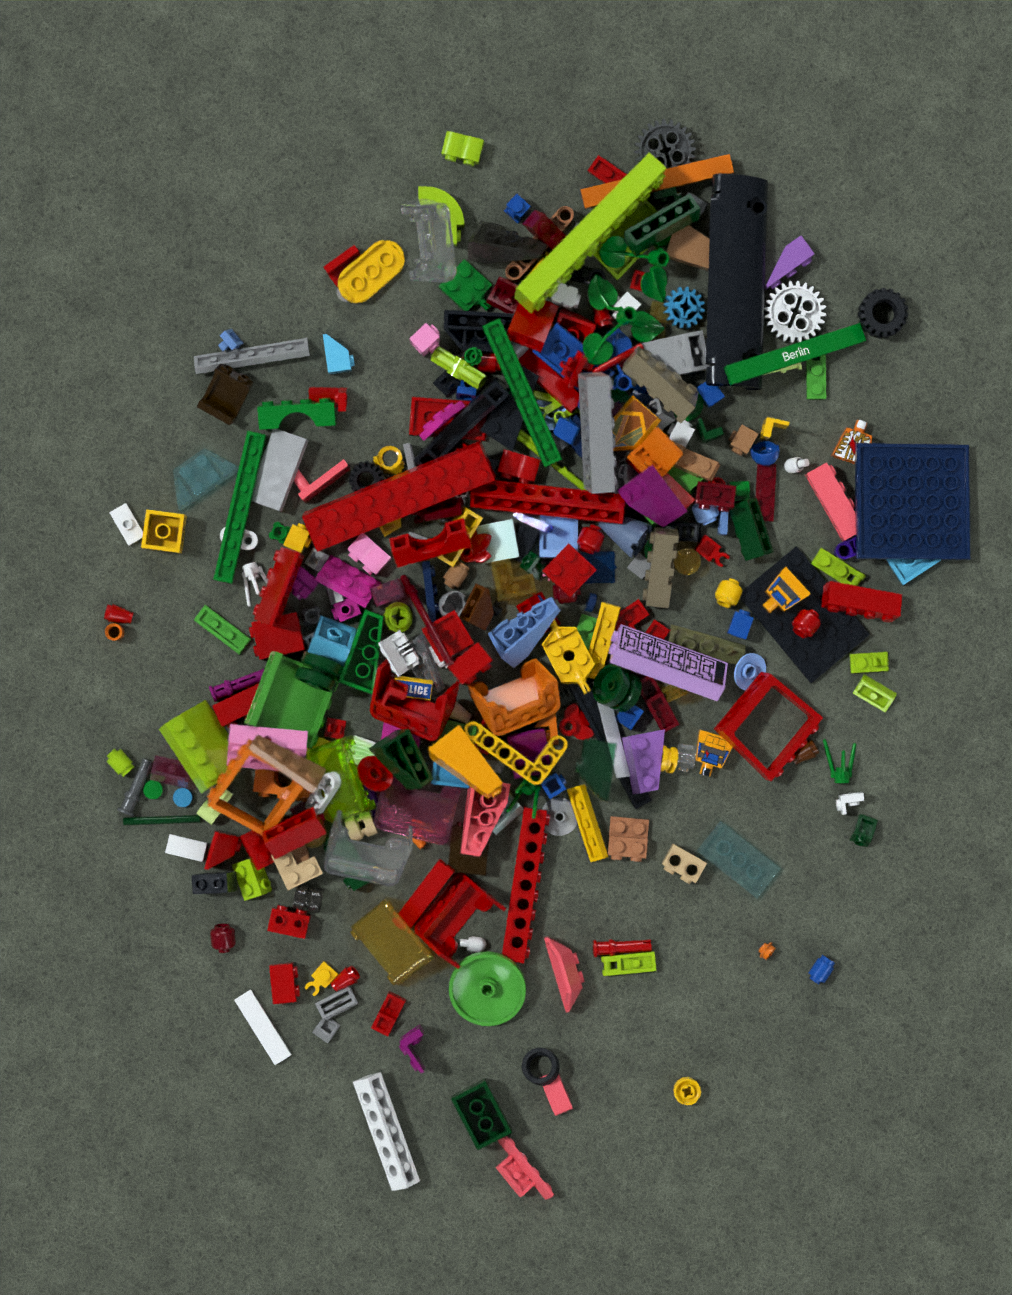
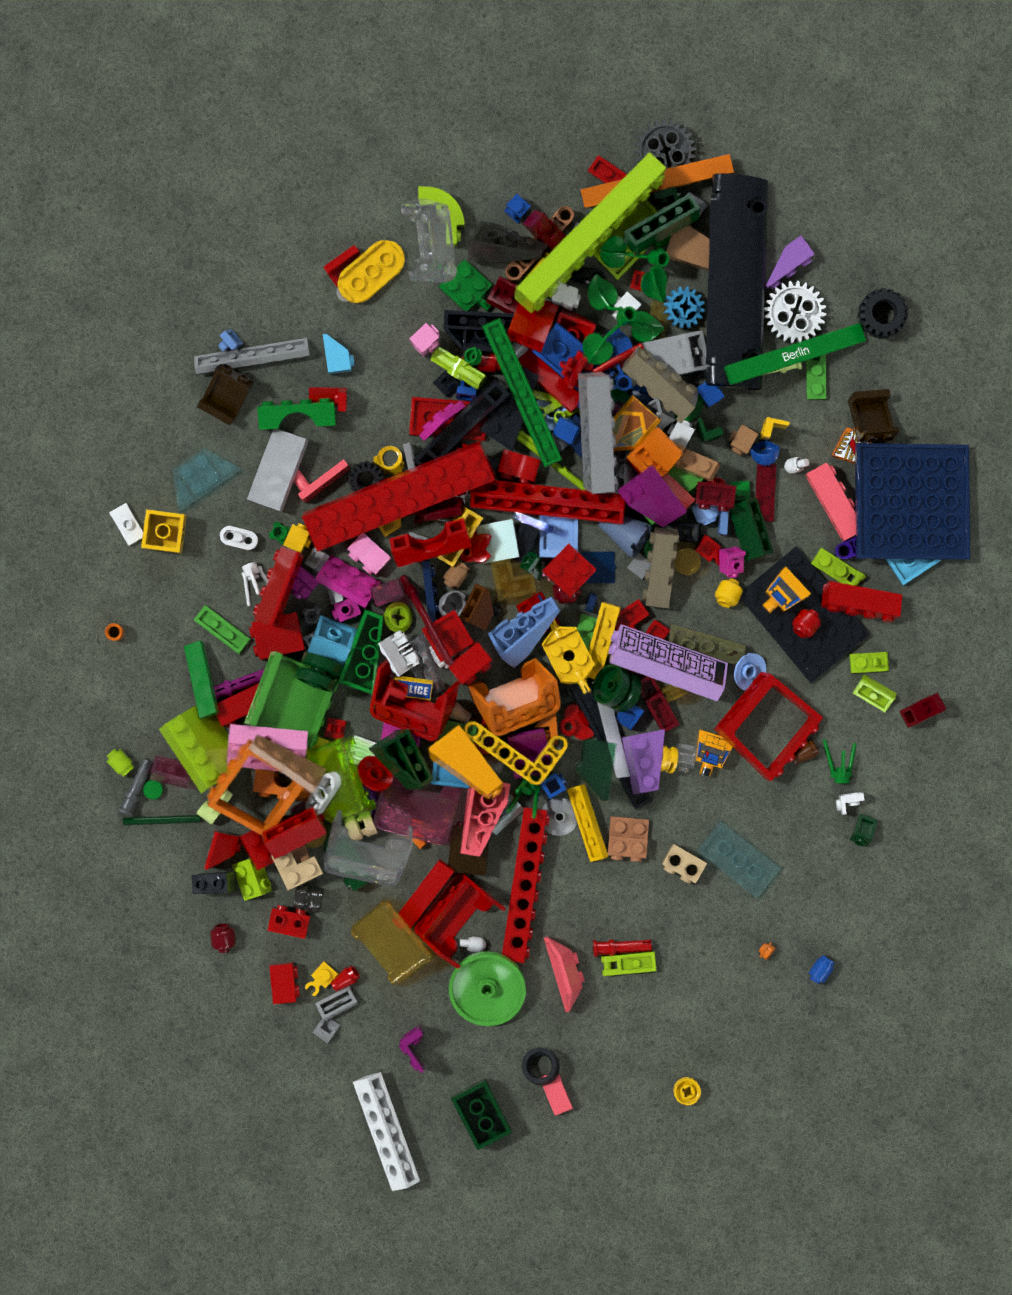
red cone [104,604,133,624] -> none
white tile [165,834,207,862] -> none
dark azure tile [173,788,193,807] -> none
green tile [213,431,266,584] -> none
white tile [234,989,292,1065] -> none
red slope [371,991,406,1037] -> none
lime brick [441,131,484,167] -> none
coral bracket [495,1136,554,1200] -> none
red head [577,524,605,554] -> none
red cone [593,307,613,330] -> none
blue brick [727,609,754,640] -> none
none -> green tile [184,640,219,719]
none -> dark pink brick [719,547,746,578]
none -> dark brown panel [847,389,900,443]
none -> dark red brick [899,692,946,728]

